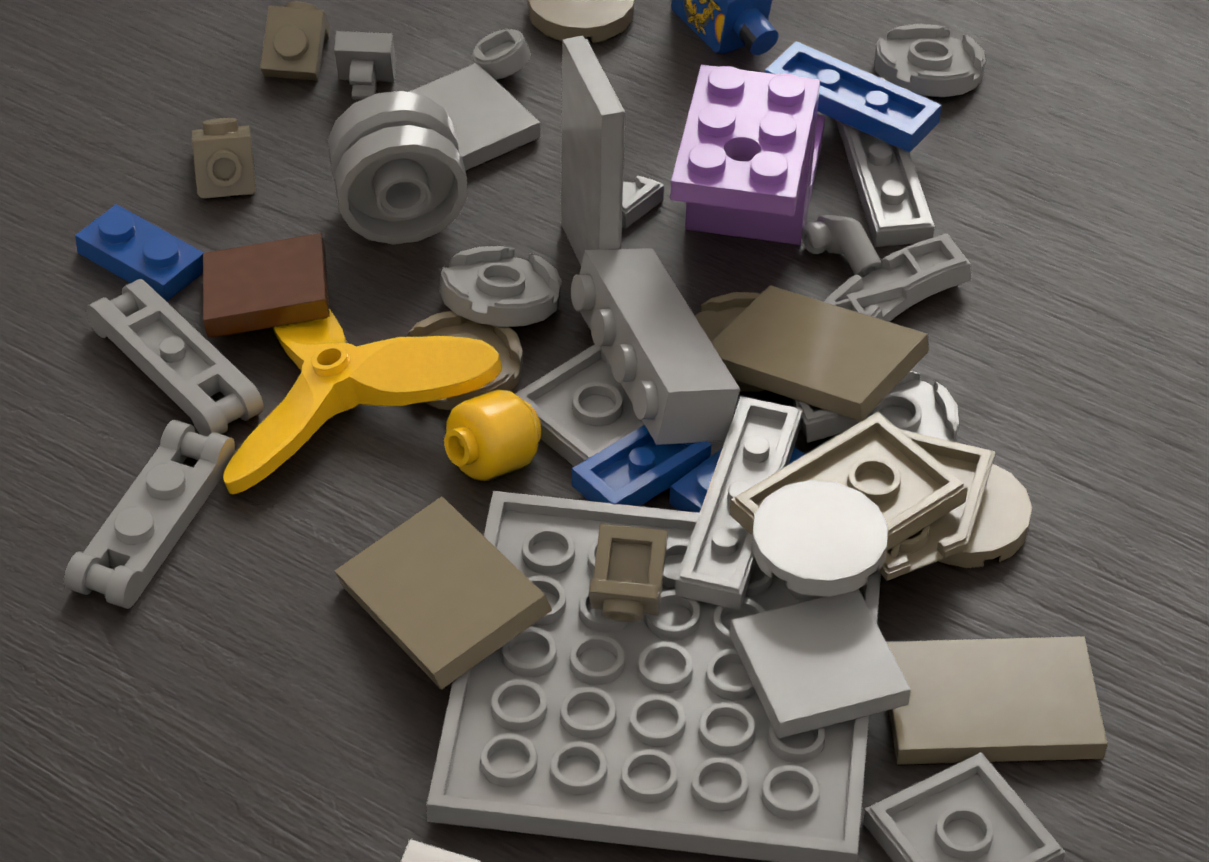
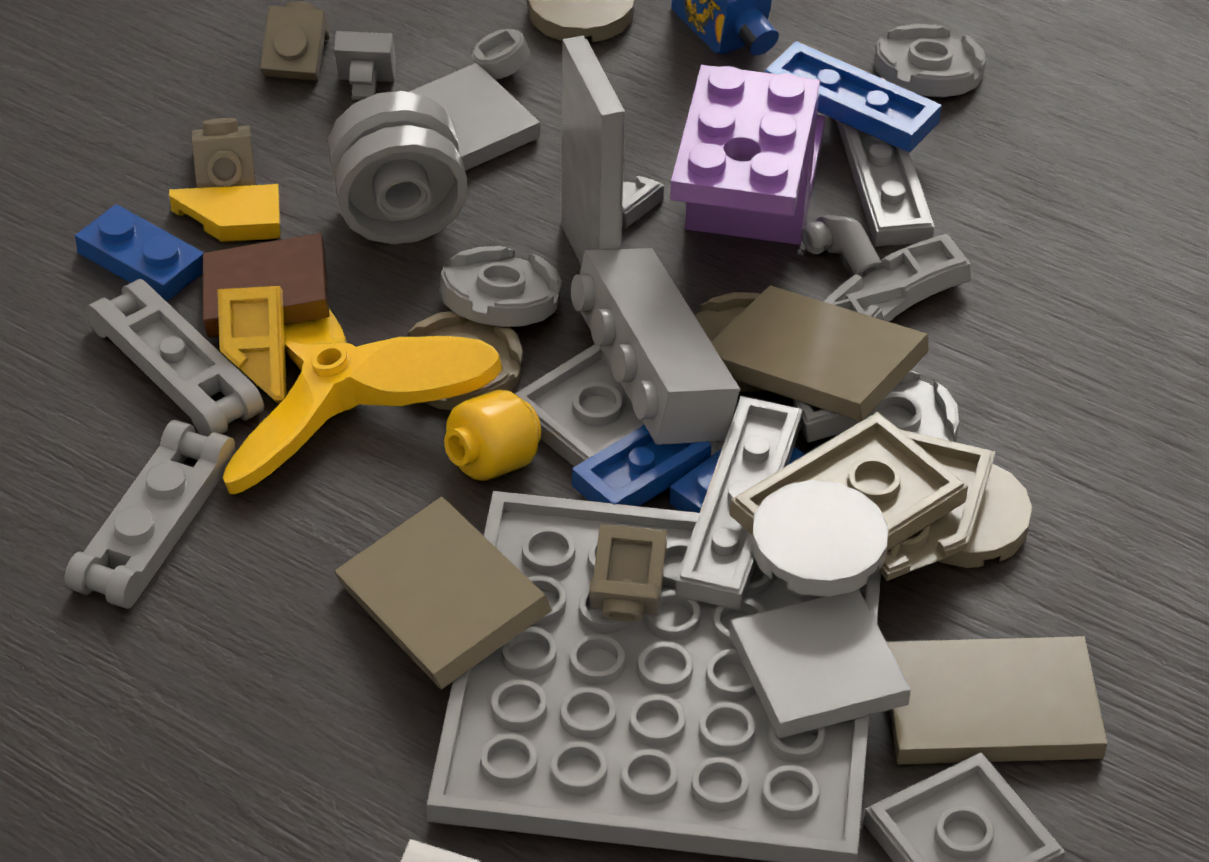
none -> yellow tile [169,184,281,242]
none -> yellow tile [218,286,287,404]

